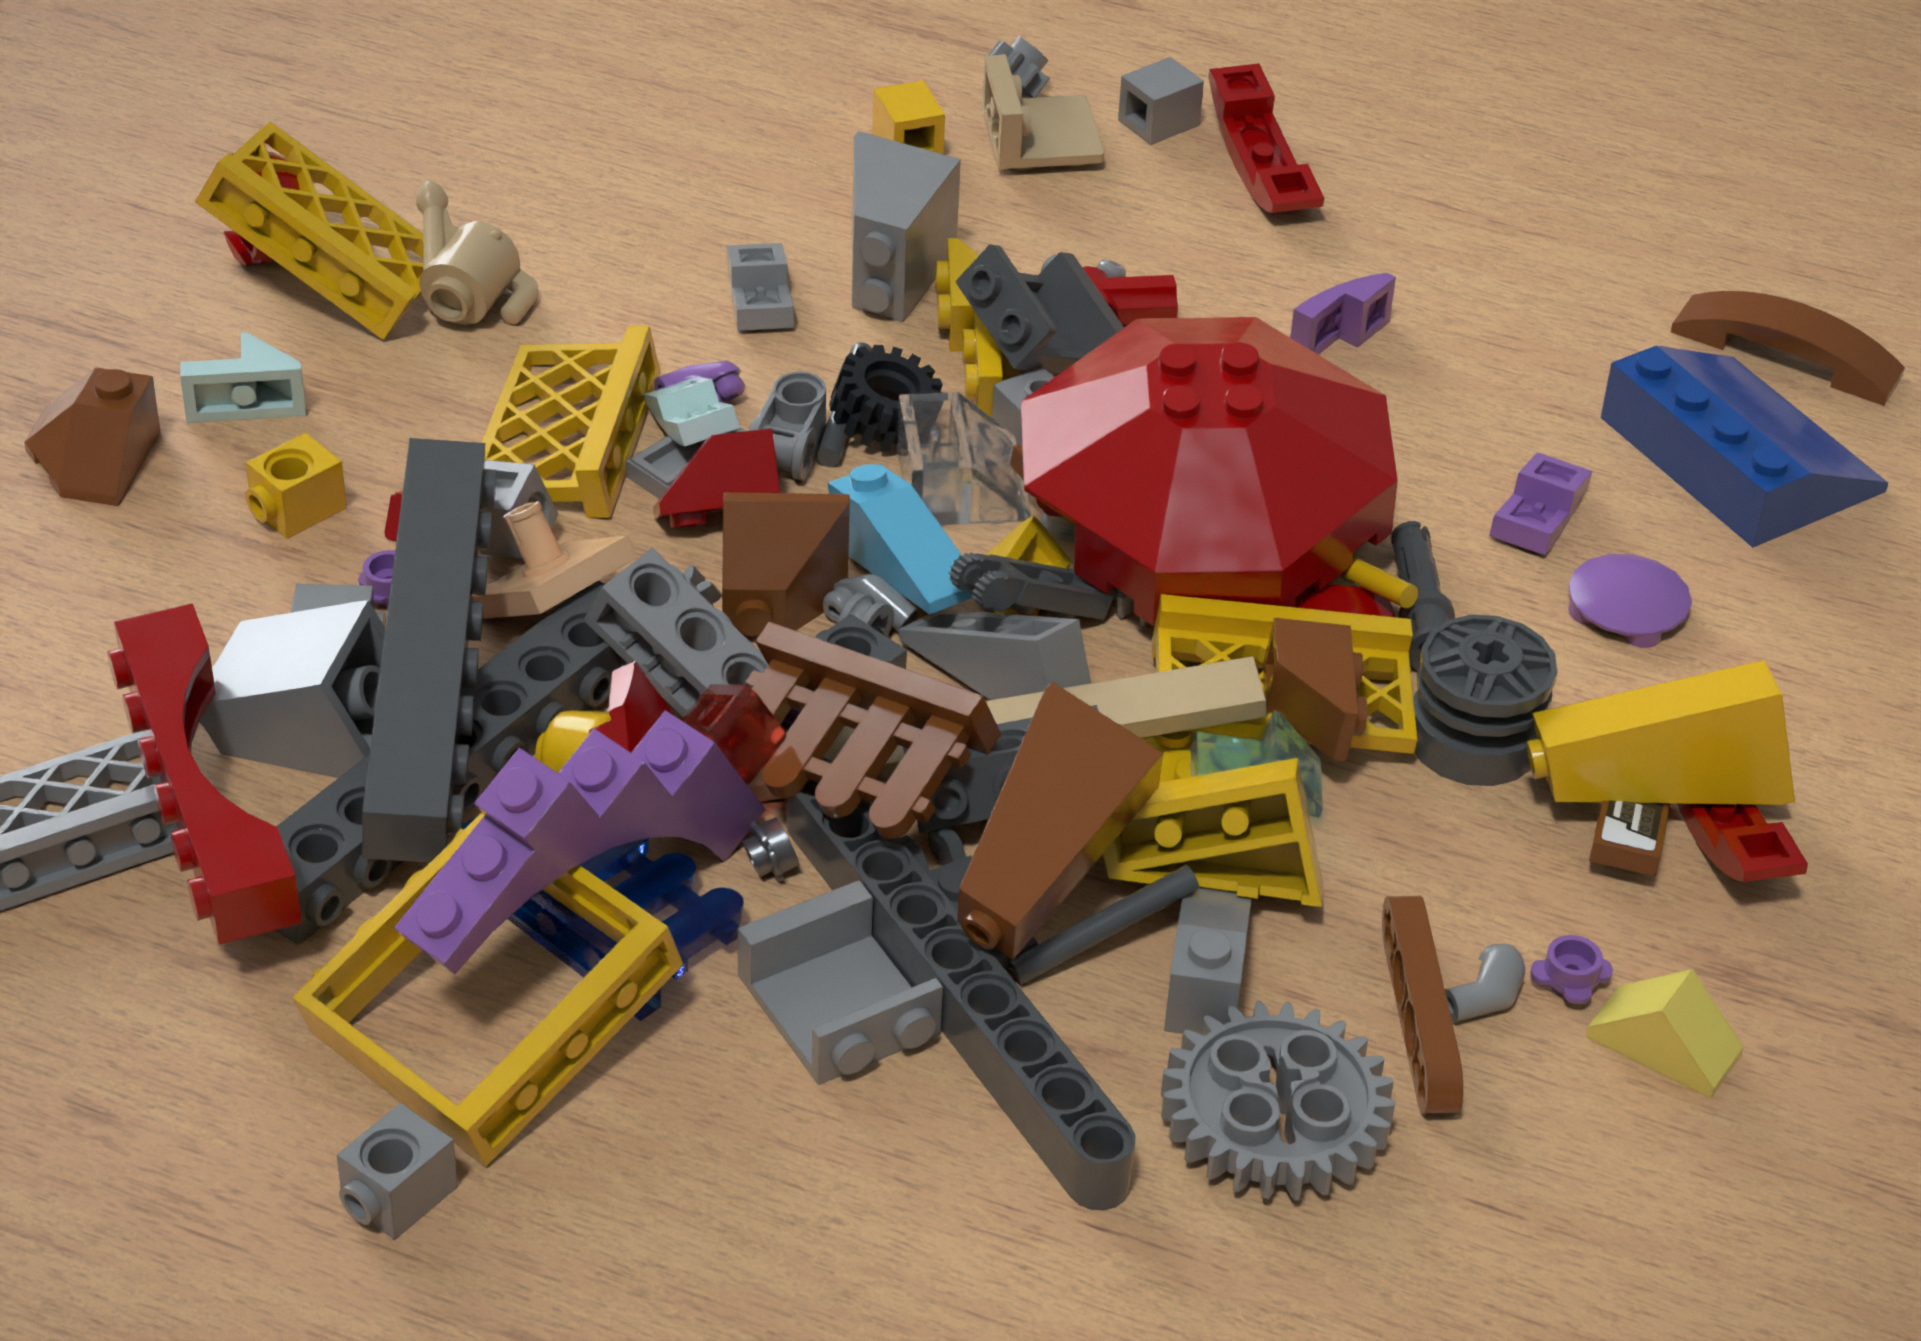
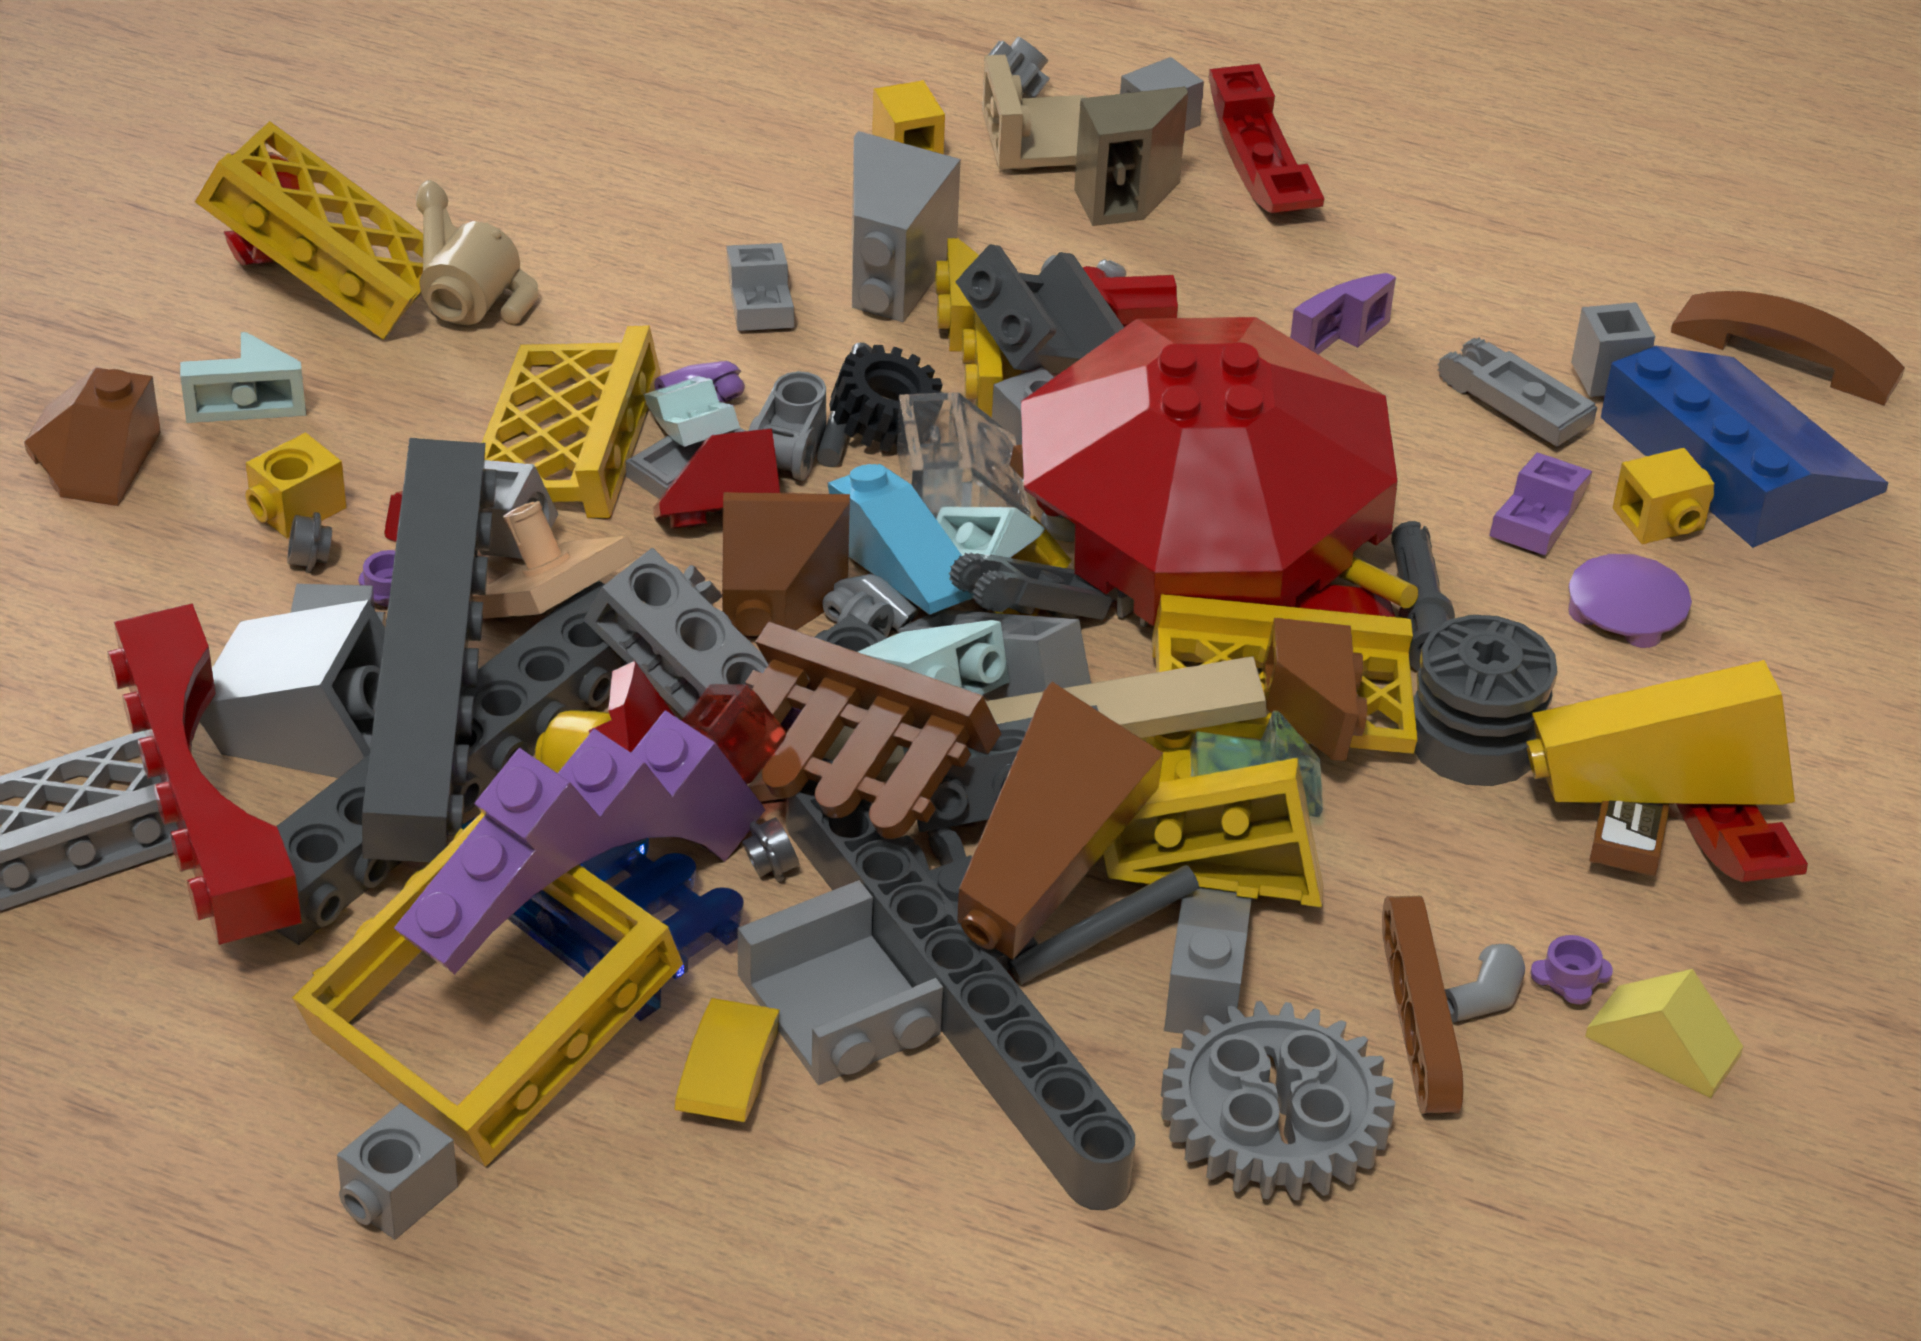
none -> flat silver plate [287,512,332,573]
none -> yellow slope [674,998,780,1122]
none -> light aqua slope [858,620,1009,695]
none -> light aqua slope [936,507,1045,558]
none -> dark tan slope [1074,86,1188,226]
none -> light grey hinge [1437,337,1597,447]
none -> light grey brick [1571,302,1655,397]
none -> yellow brick [1612,448,1715,545]

